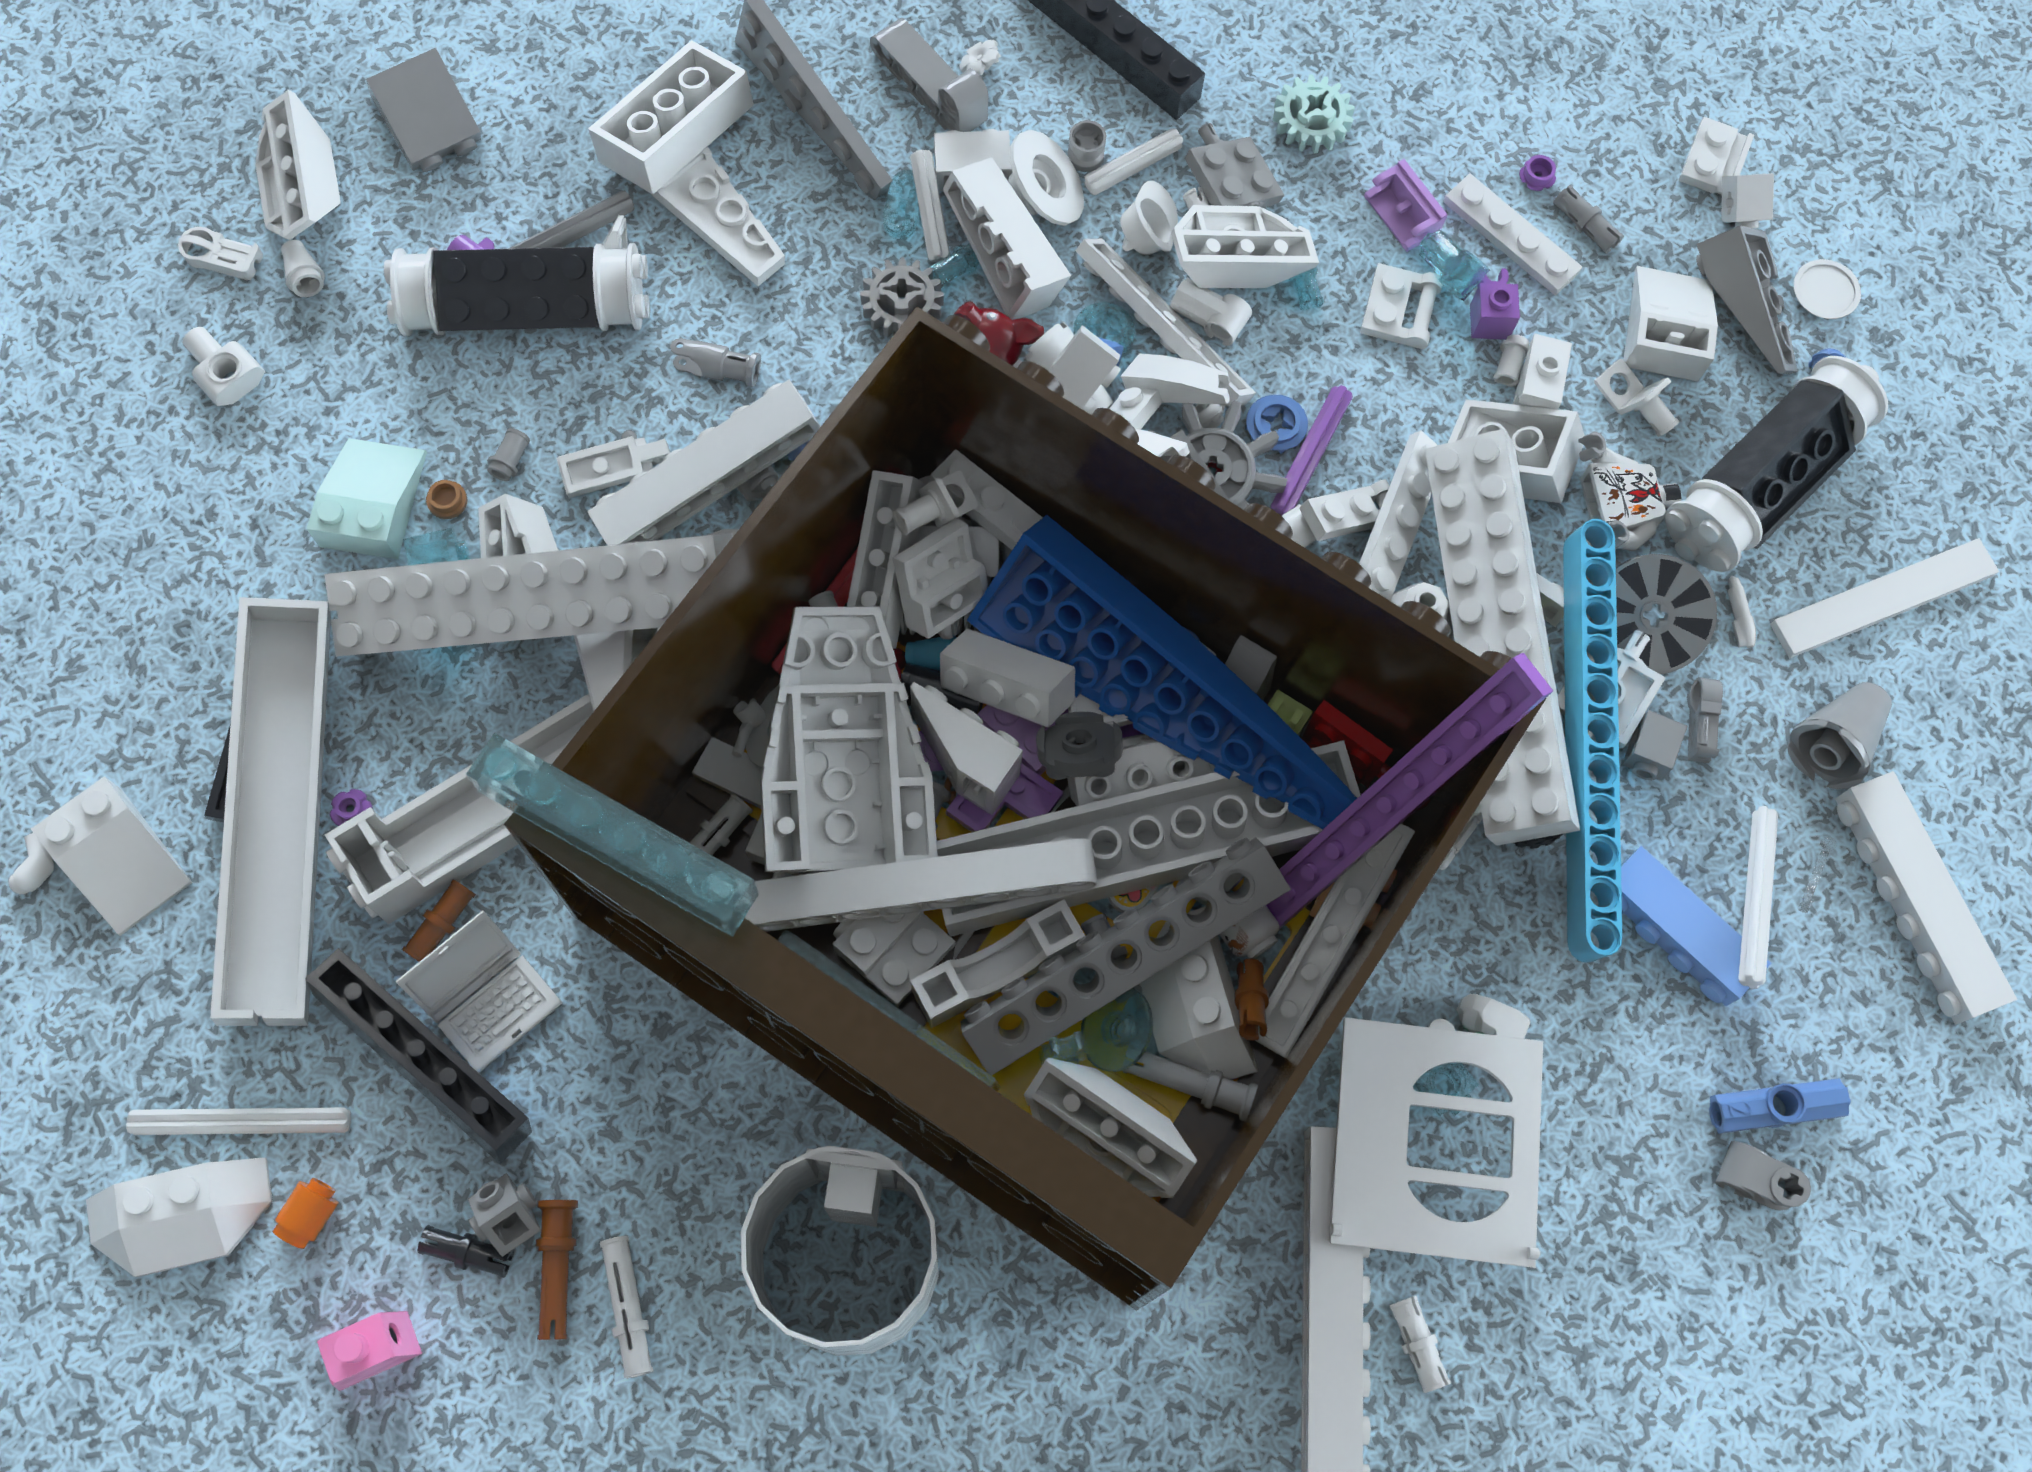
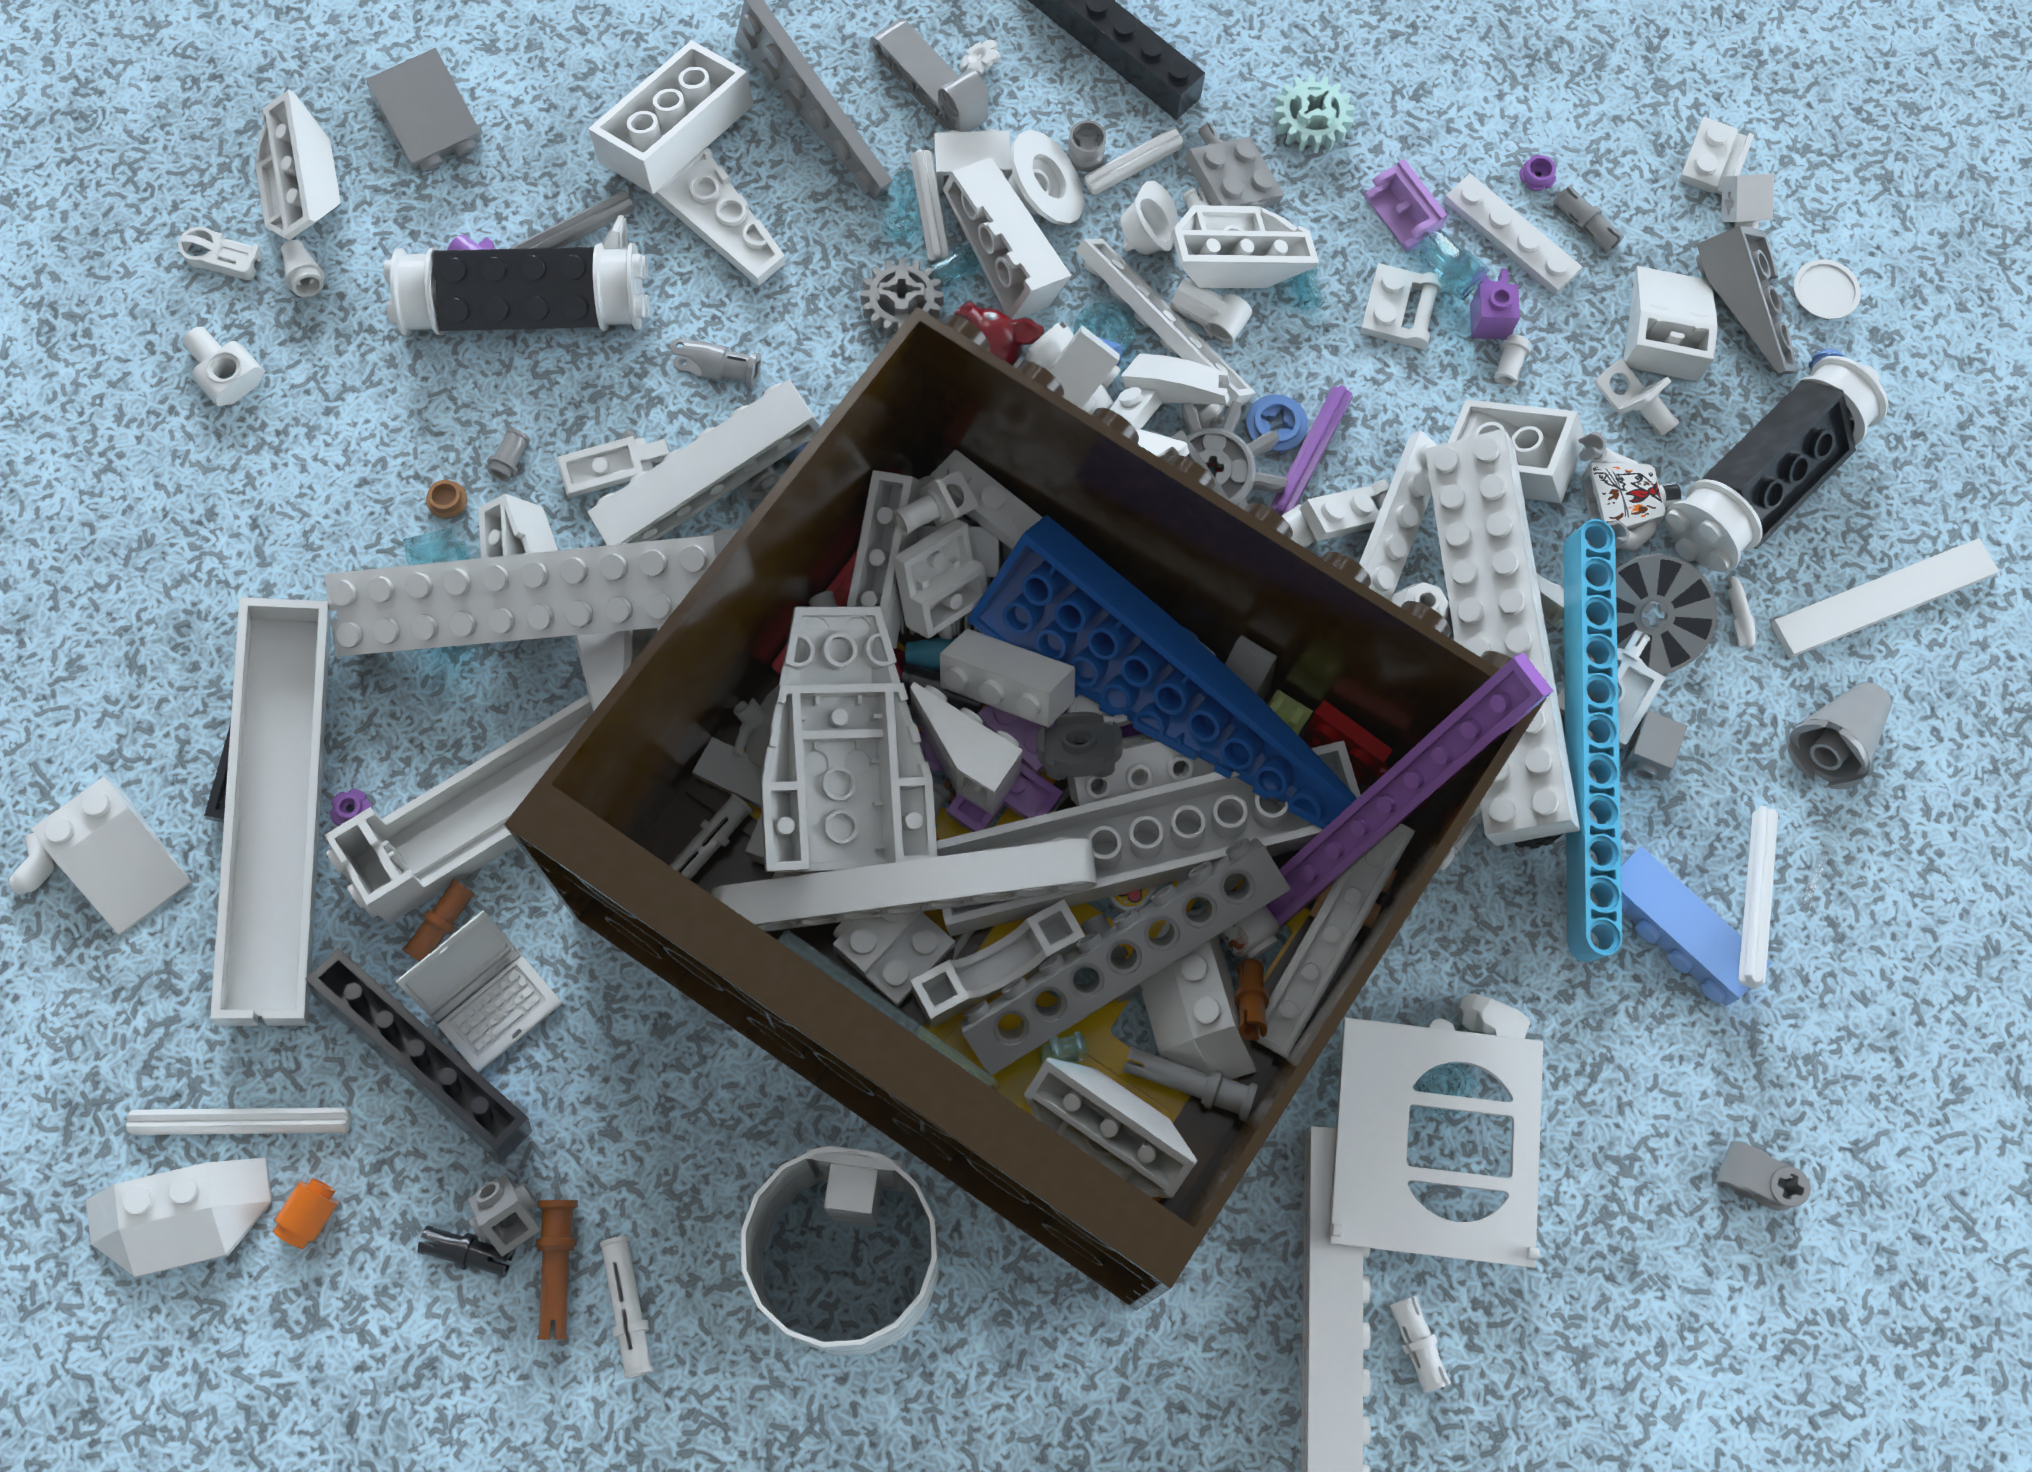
light aqua slope [307,438,427,559] -> none
bright pink torso [317,1311,422,1391] -> none
clear light blue brick [466,733,759,937] -> none
clear light blue dish [1080,988,1153,1072] -> none
white brick [1513,333,1572,409] -> none
light grey piece [1687,677,1723,763] -> none
medium blue piece [1709,1078,1851,1134] -> none
white brick [1835,771,2018,1025] -> none

